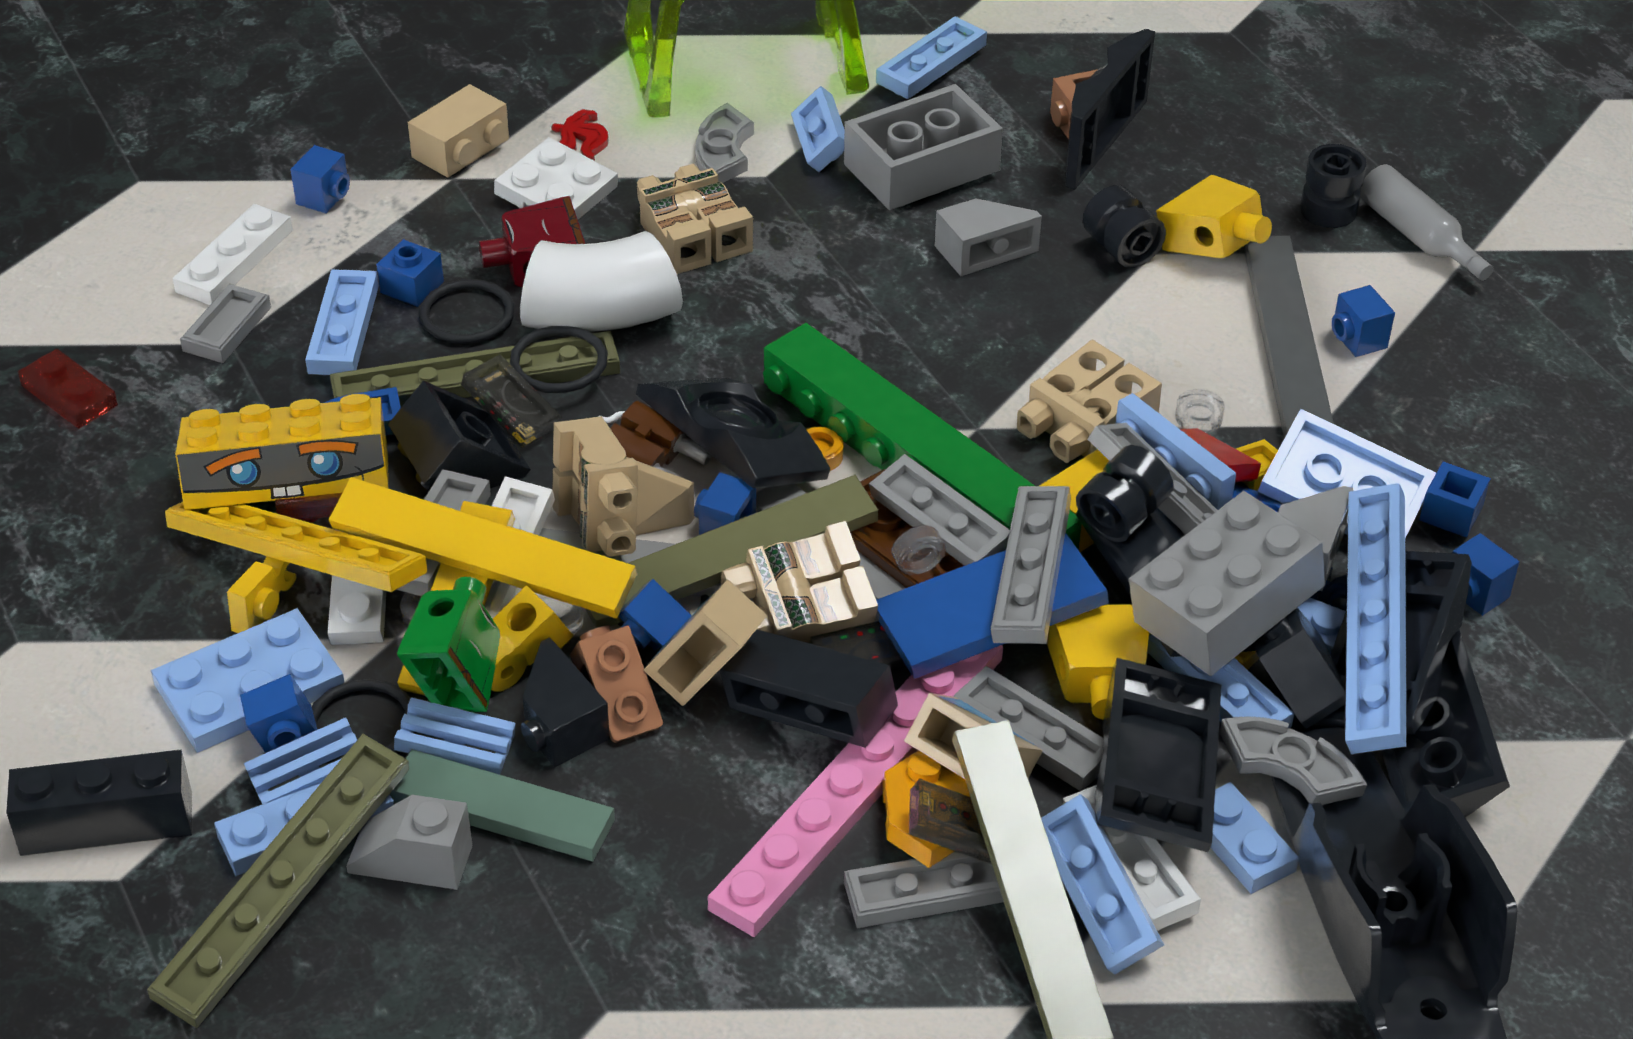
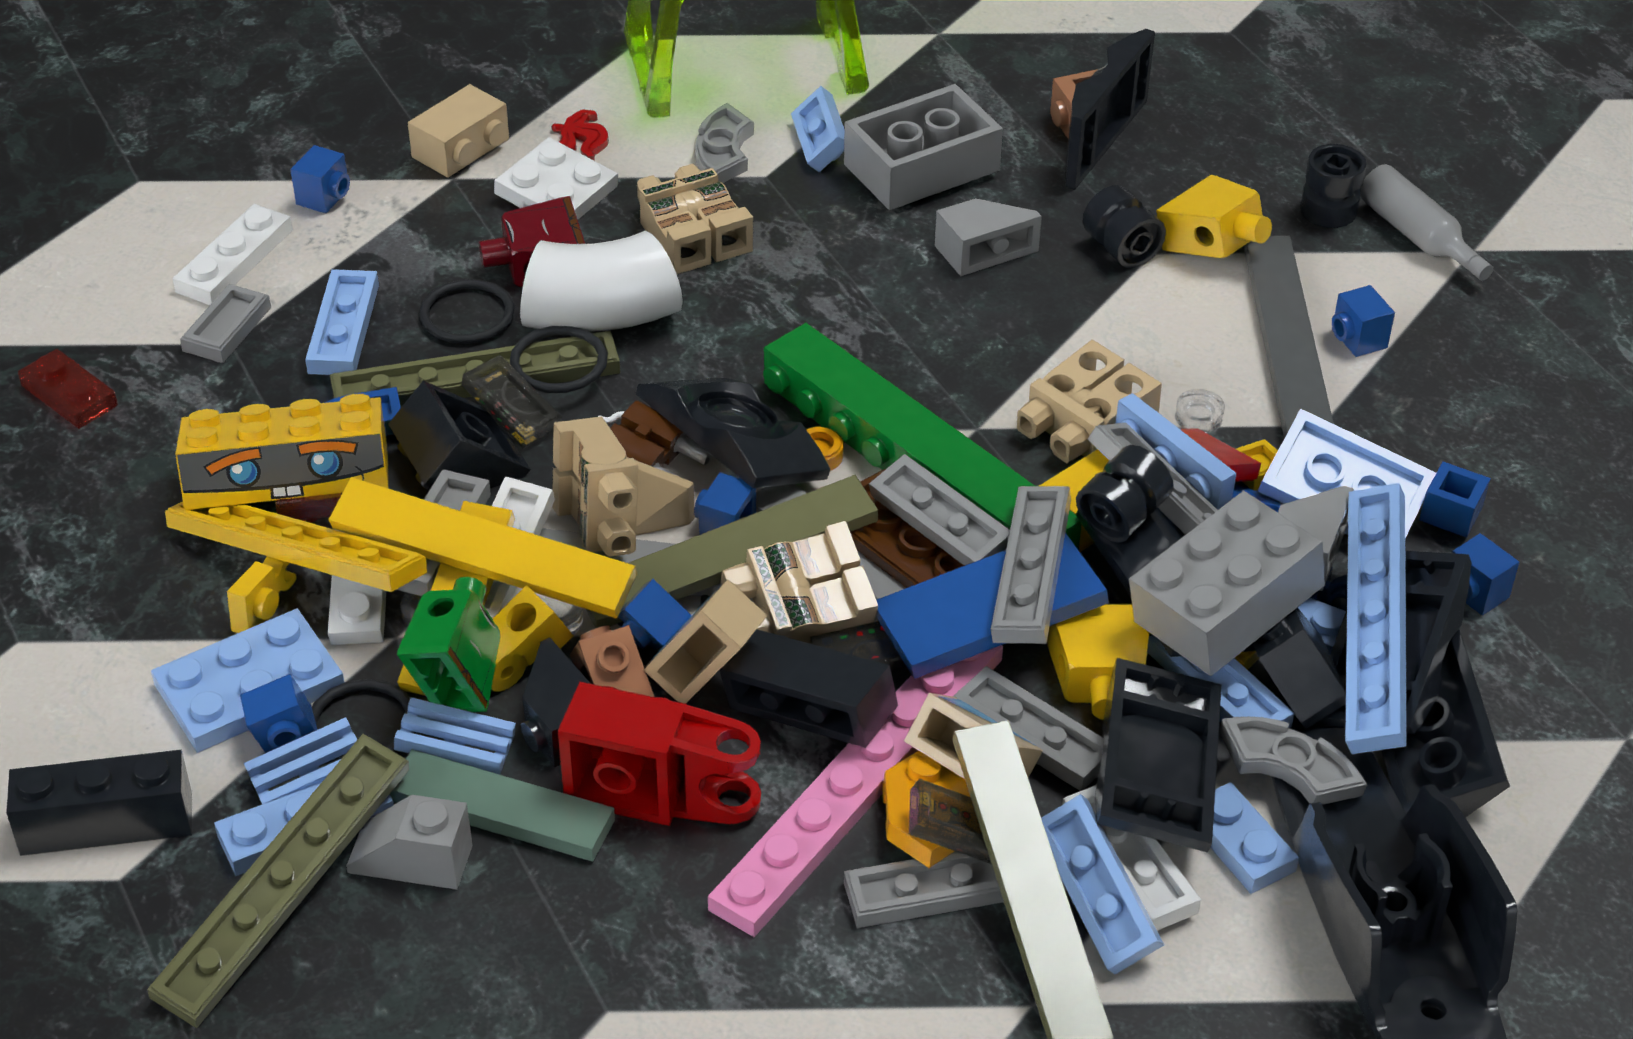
blue plate [376,239,444,307] -> none
light blue plate [876,16,987,99] -> none
clear tile [891,525,946,575] -> none
none -> red brick [558,682,761,826]

